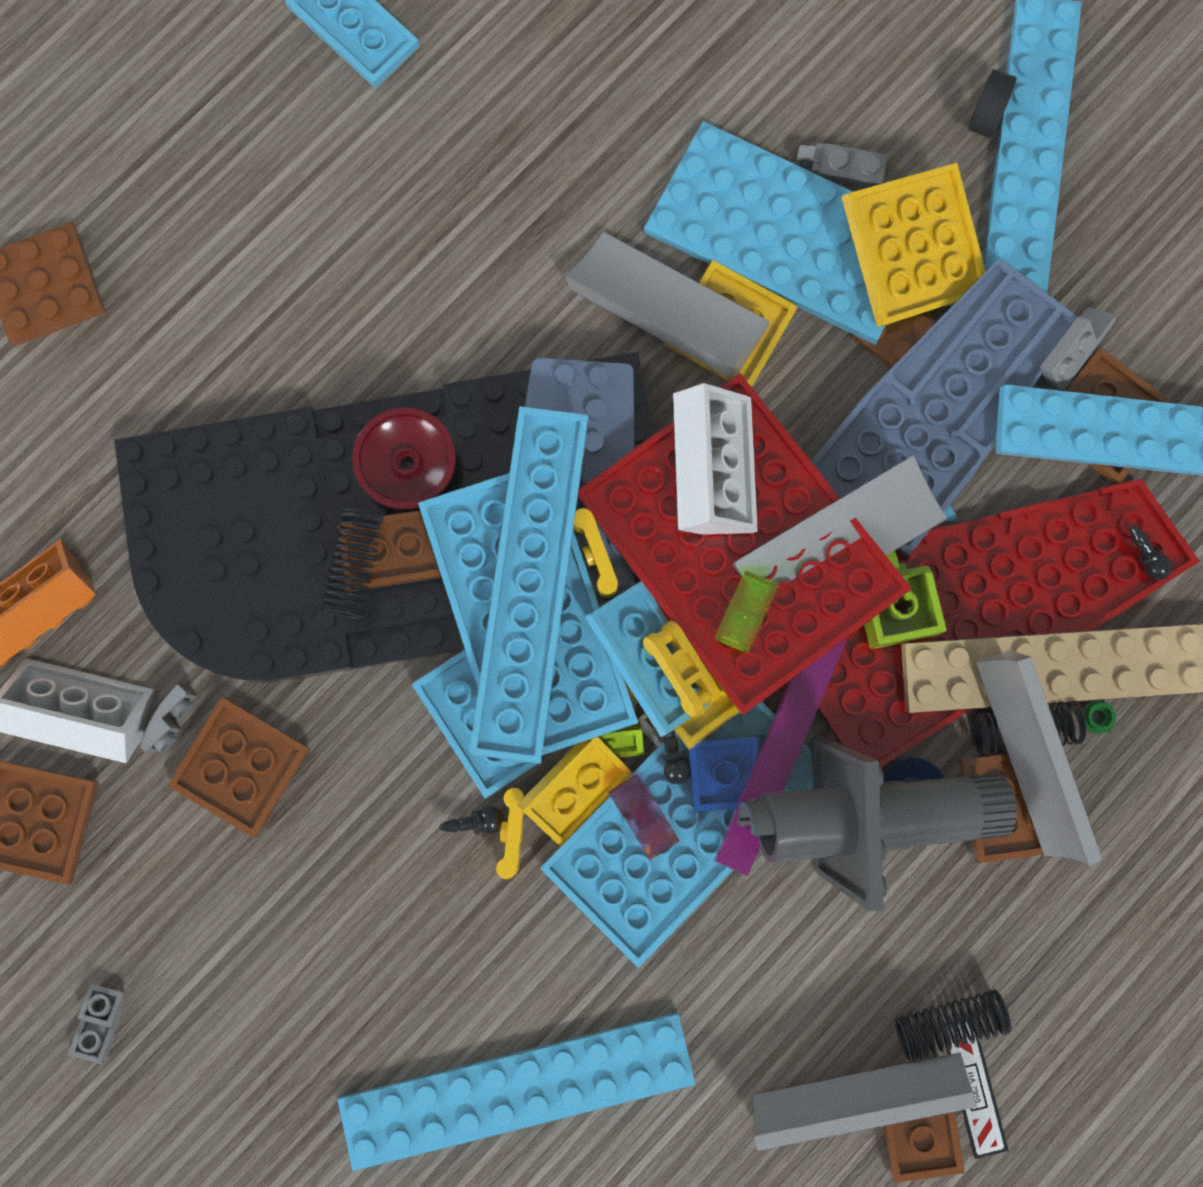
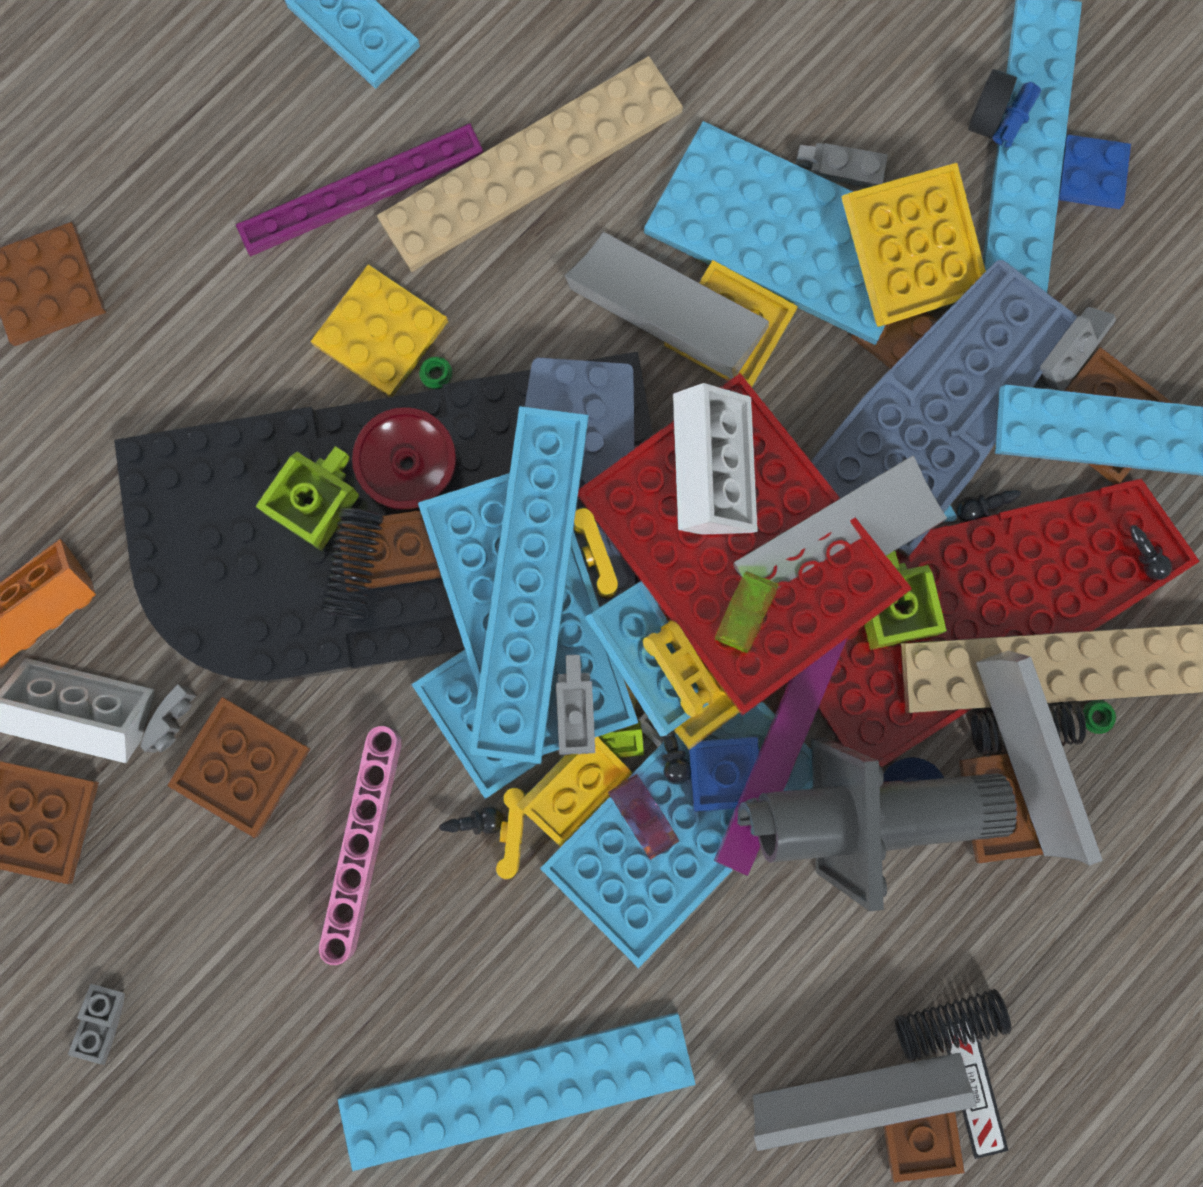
none -> magenta tile [235,123,484,257]
none -> lime hinge [255,446,359,551]
none -> yellow plate [311,265,448,397]
none -> bright pink beam [319,726,401,965]
none -> tan plate [377,56,683,272]
none -> green plate [419,357,452,390]
none -> light grey hinge [556,655,595,755]
none -> black bar [956,490,1021,522]
none -> blue axle [992,82,1041,148]
none -> blue plate [1058,135,1131,209]

